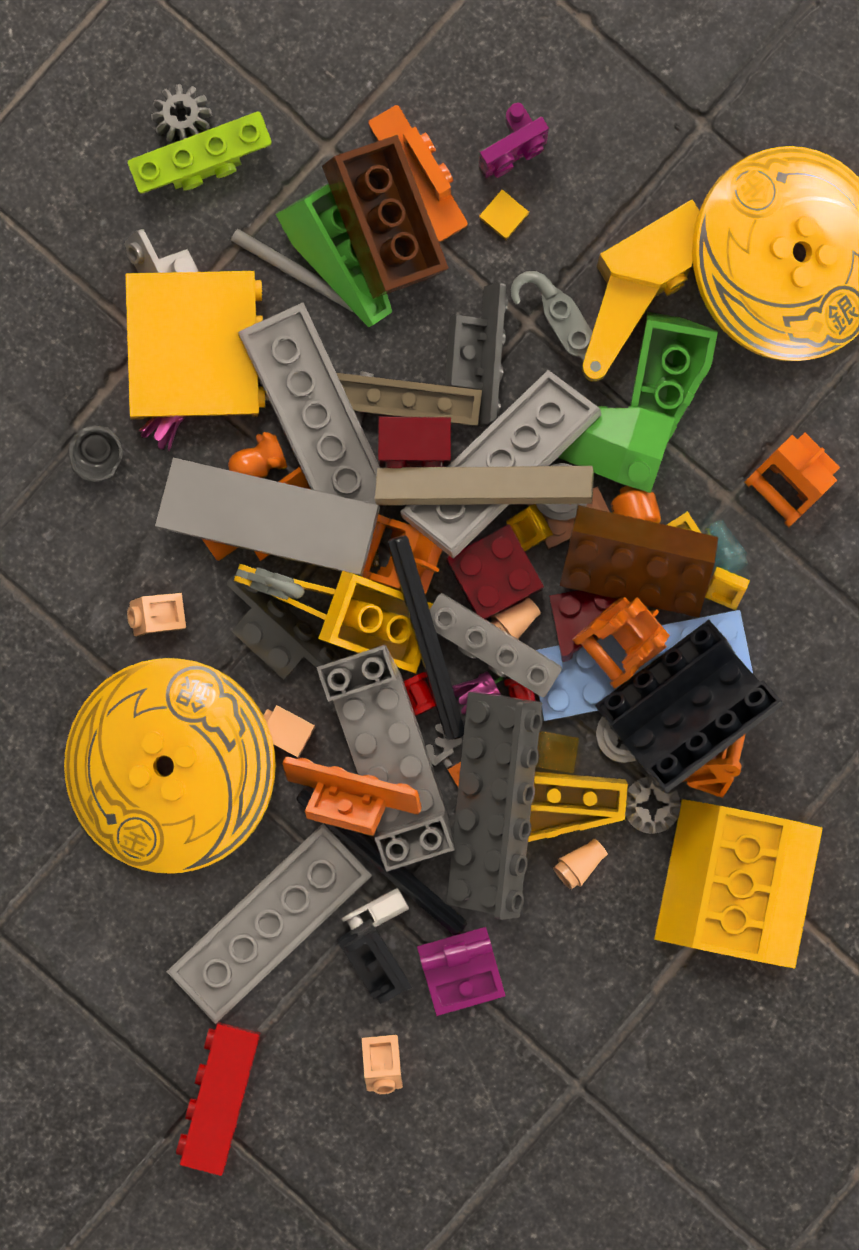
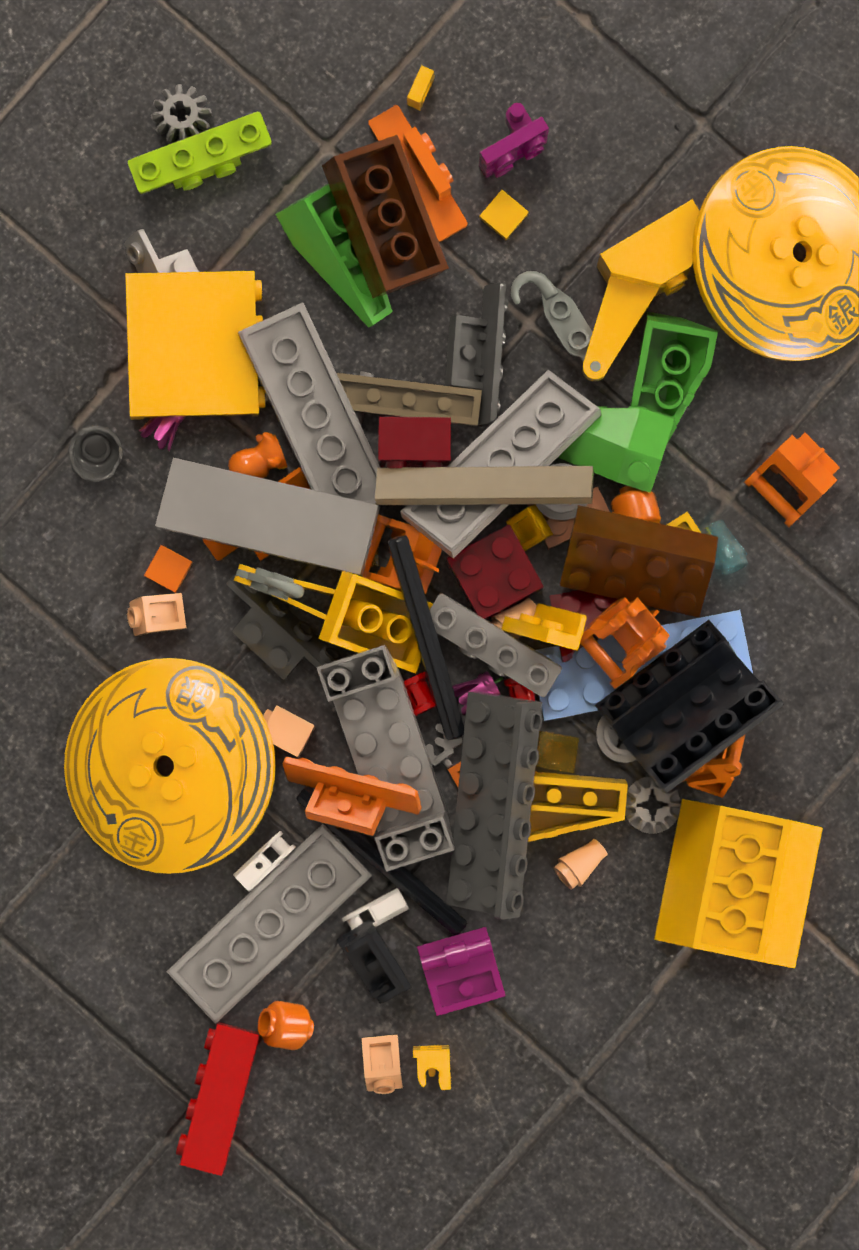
light grey bar [231,229,353,312] -> none
yellow tile [705,567,750,610] -> none
none -> orange tile [144,545,193,593]
none -> white bar [233,831,296,892]
none -> orange head [258,1001,314,1050]
none -> yellow tile [407,65,434,111]
none -> yellow hinge [413,1045,451,1090]
none -> yellow bracket [502,603,586,651]

